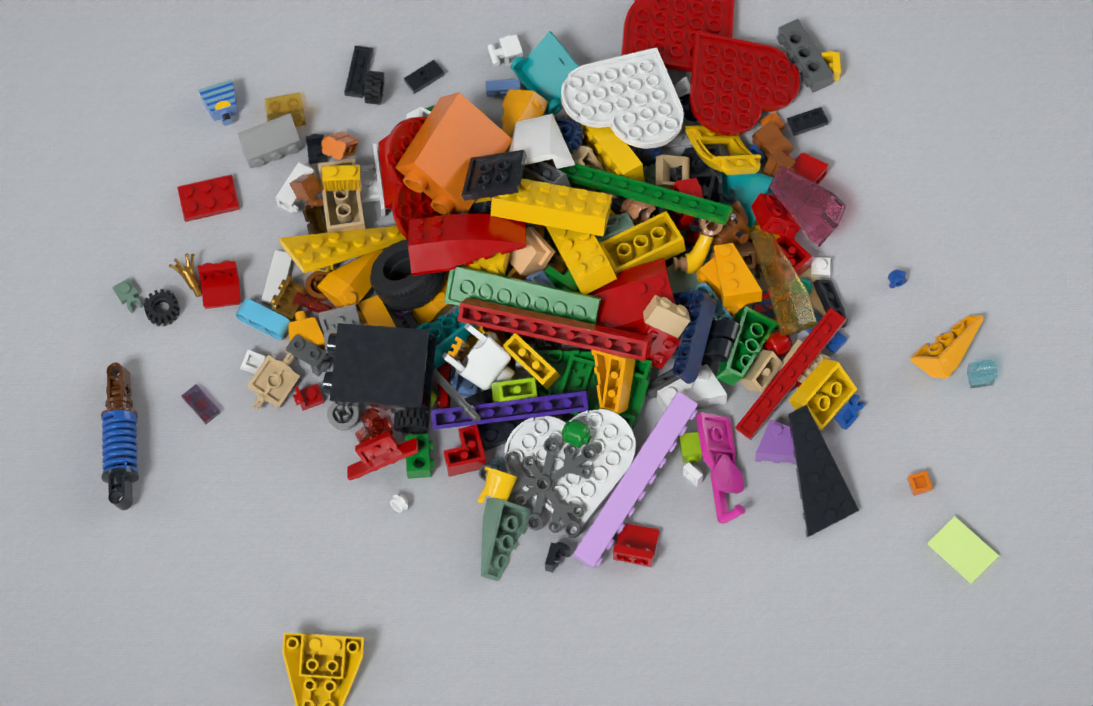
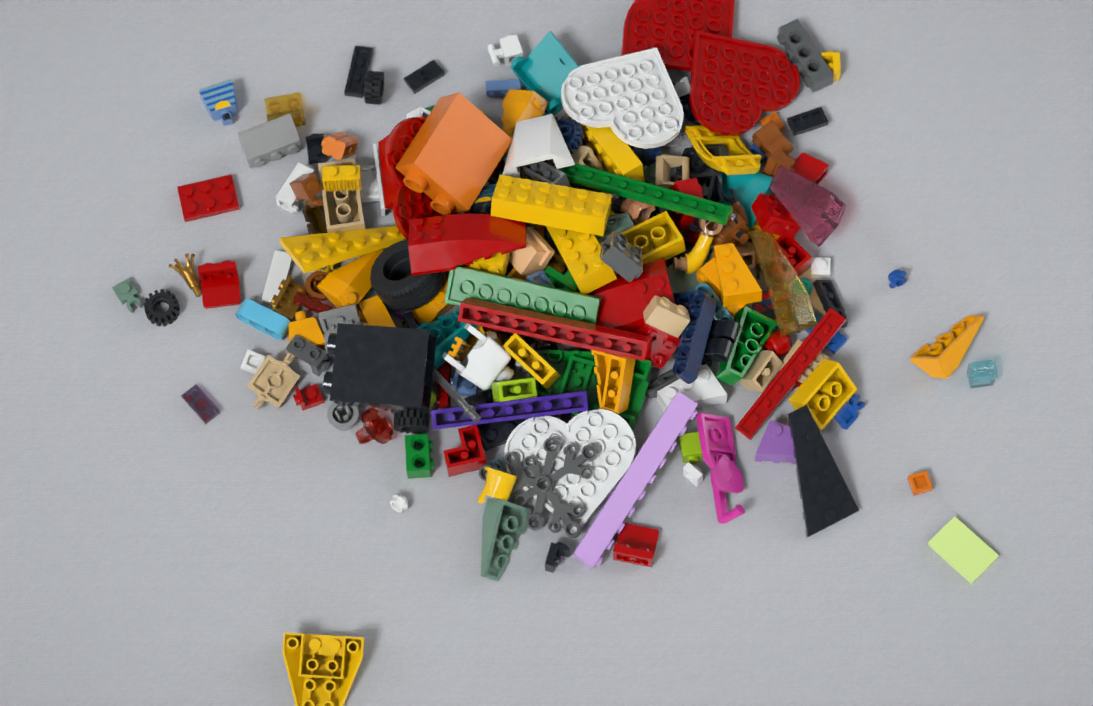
piece [101,362,139,510] -> none
red bracket [347,431,418,481] -> none
black plate [462,150,527,201] -> none
green head [561,419,592,448] -> none
none -> dark grey brick [600,231,643,282]

